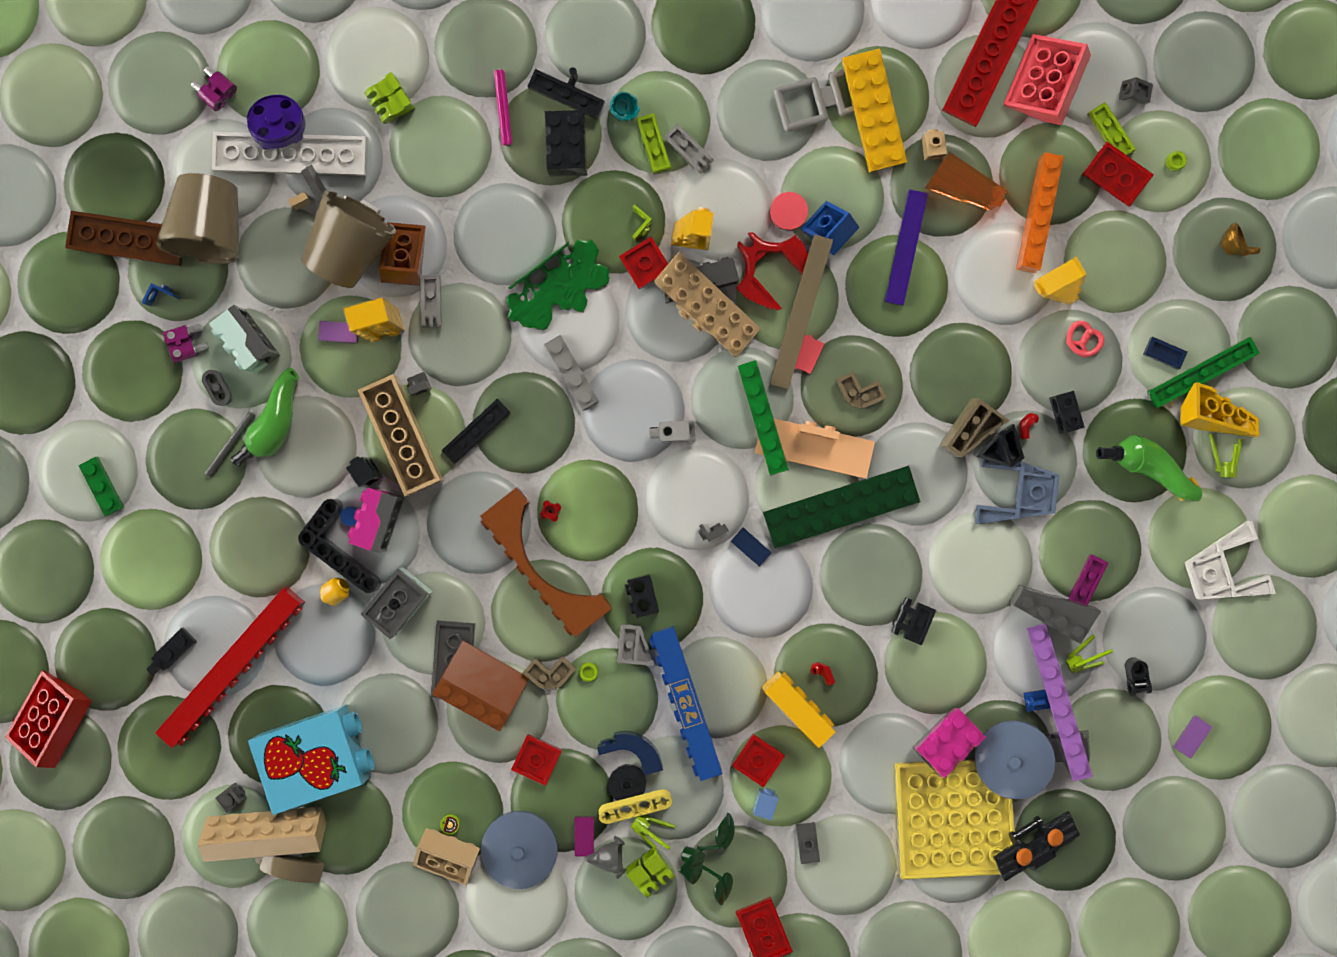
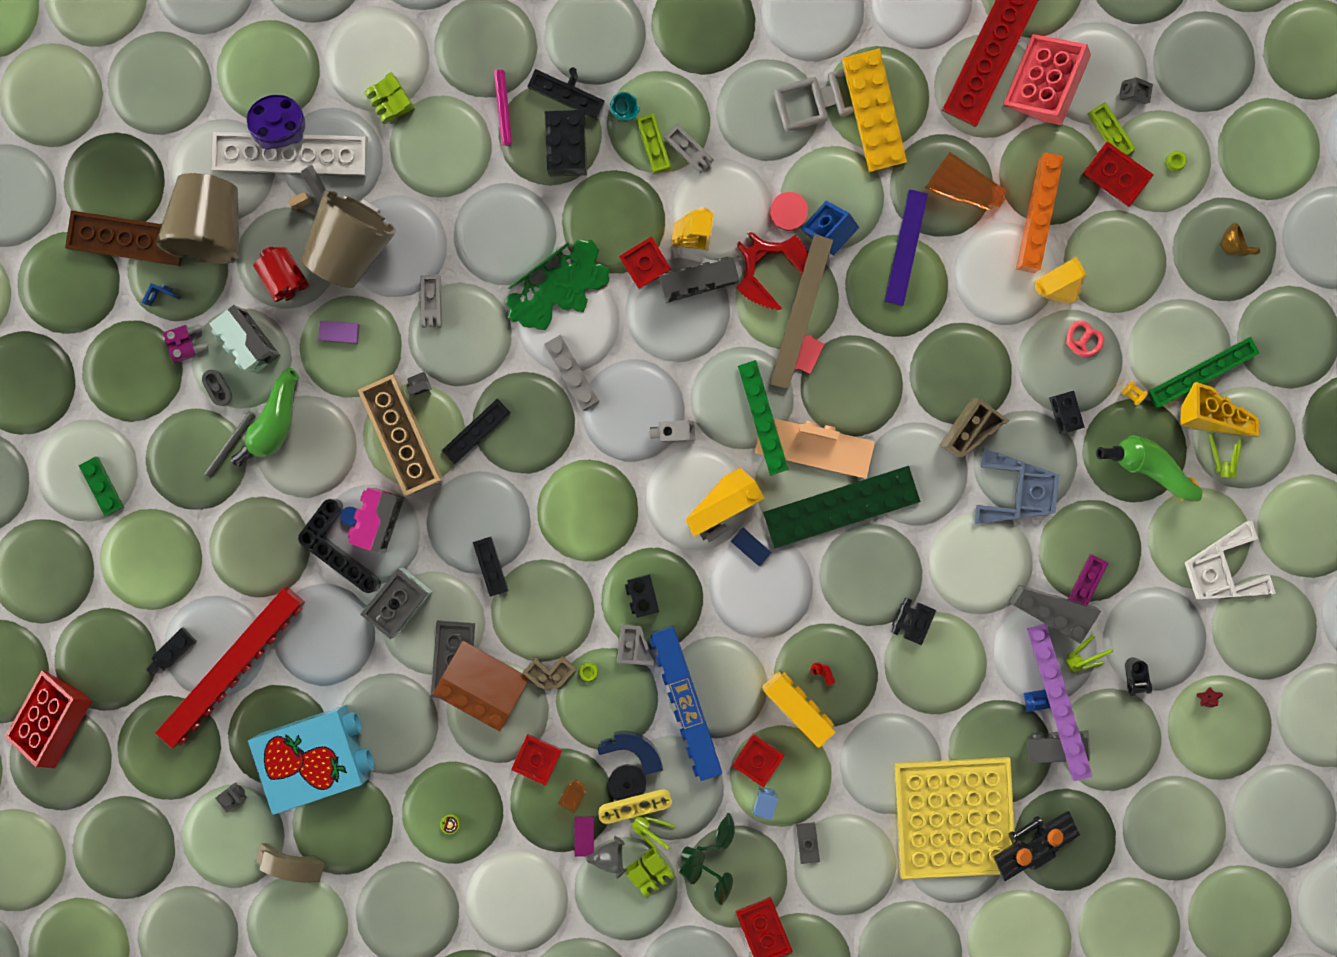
magenta piece [191,67,237,111] -> none
tan brick [197,806,327,862] -> none
yellow head [320,577,350,606] -> none
yellow brick [343,298,404,342] -> none
black brick [346,456,383,487] -> none
dark orange slope [379,222,426,286] -> none
tan slope [413,828,480,886] -> none
dark orange arch [480,487,612,637] -> none
sand blue dish [481,811,558,889] -> none
red plate [540,501,561,522] -> none
lime bracket [632,204,652,242] -> none
tan bracket [654,253,760,357] -> none
dark tan plate [835,372,887,408] -> none
dark pink piece [912,708,986,778] -> none
tan brick [921,129,947,161] -> none
sand blue dish [975,720,1055,799] -> none
black slope [977,424,1025,467] -> none
red arm [1019,413,1039,439] -> none
dark blue tile [1143,336,1188,370] -> none
medium lavender tile [1173,715,1212,759] -> none
none -> red cylinder [253,247,309,302]
none -> black plate [472,536,509,597]
none -> clear orange brick [558,779,587,813]
none -> yellow wedge [685,468,764,537]
none -> yellow bush [1121,380,1148,406]
none -> dark red plate [1197,687,1223,708]

